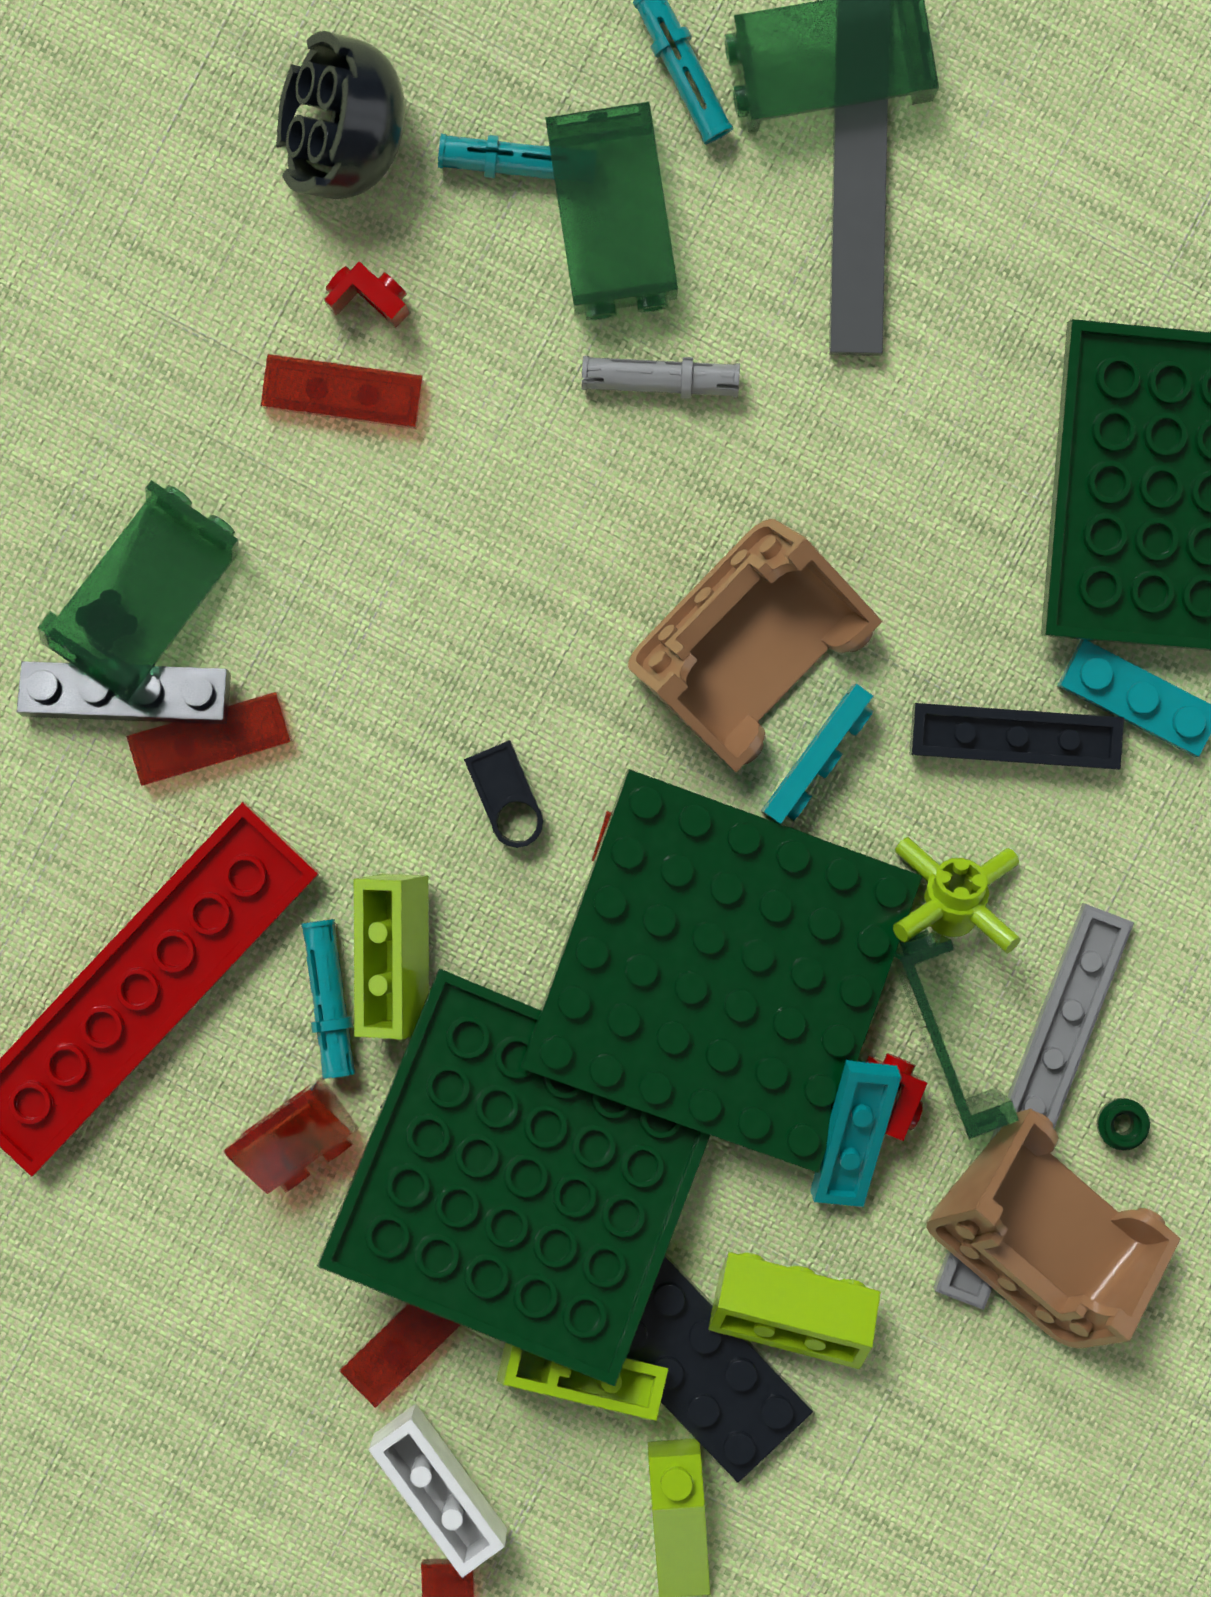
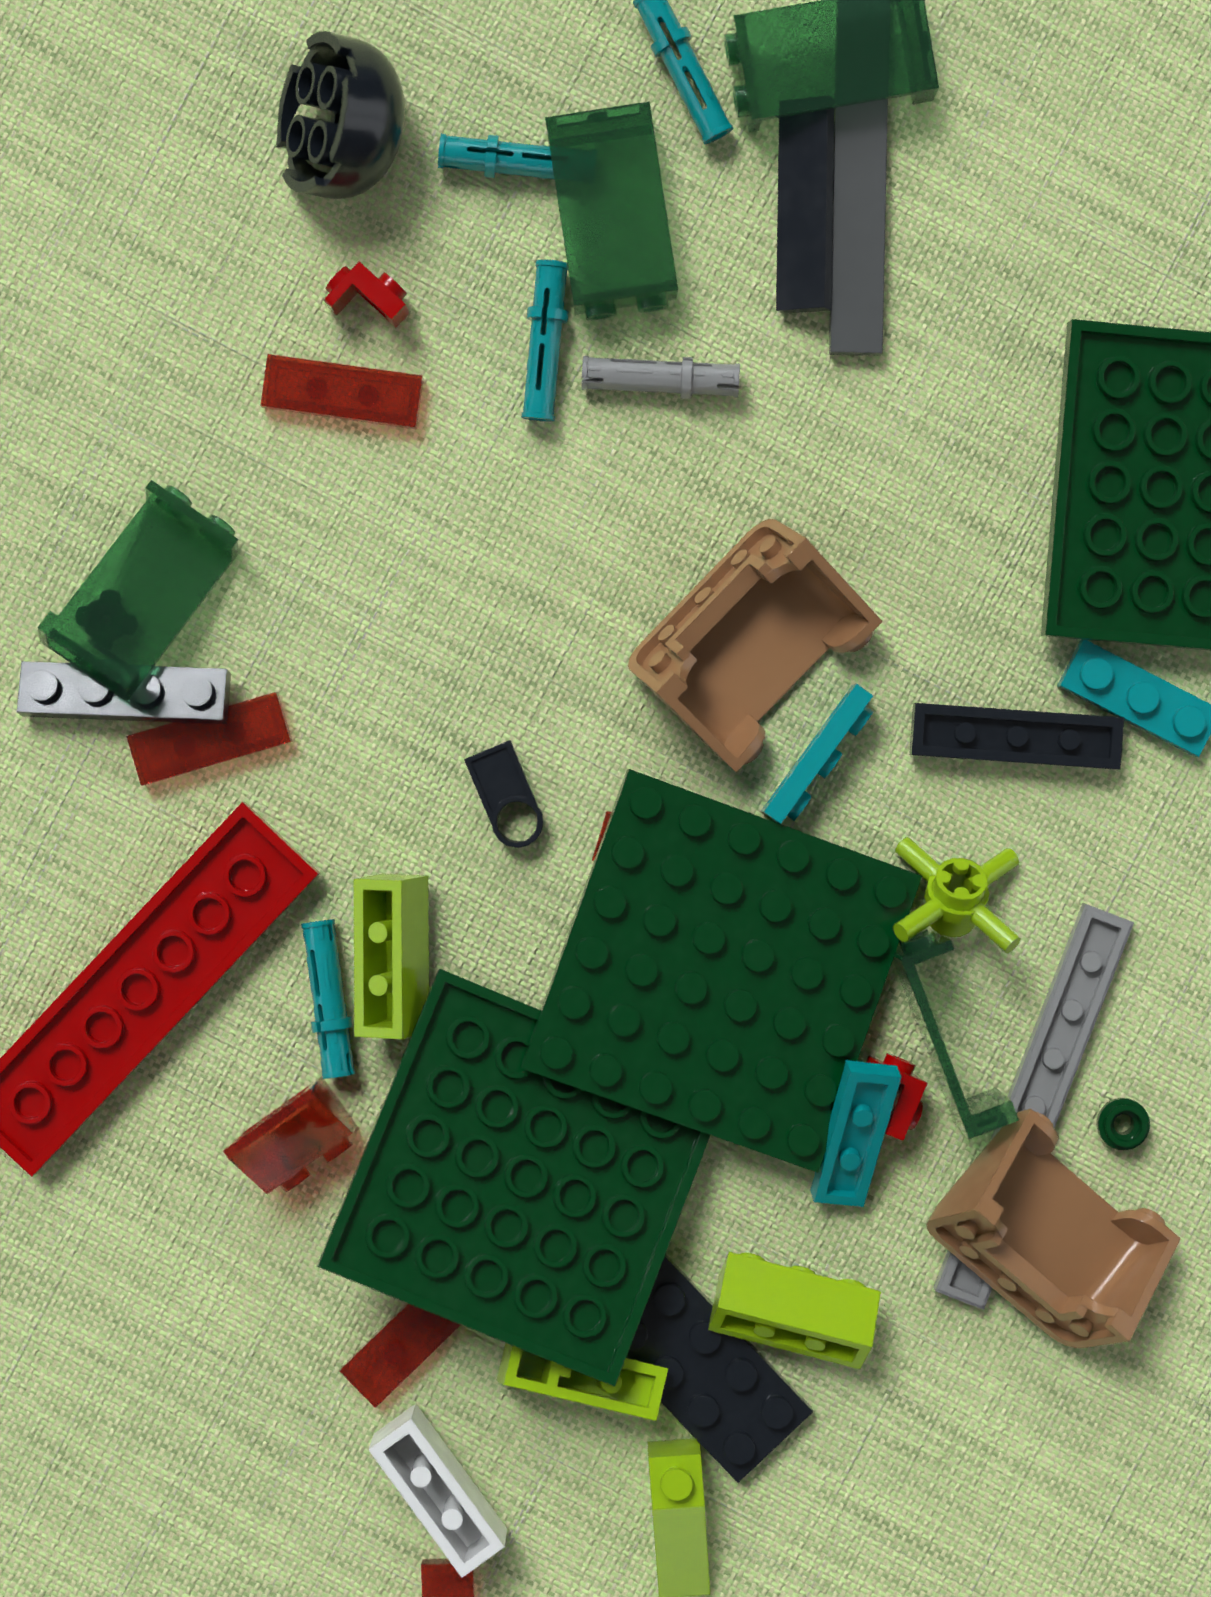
none -> teal pin [521,260,569,422]
none -> black tile [776,96,835,314]

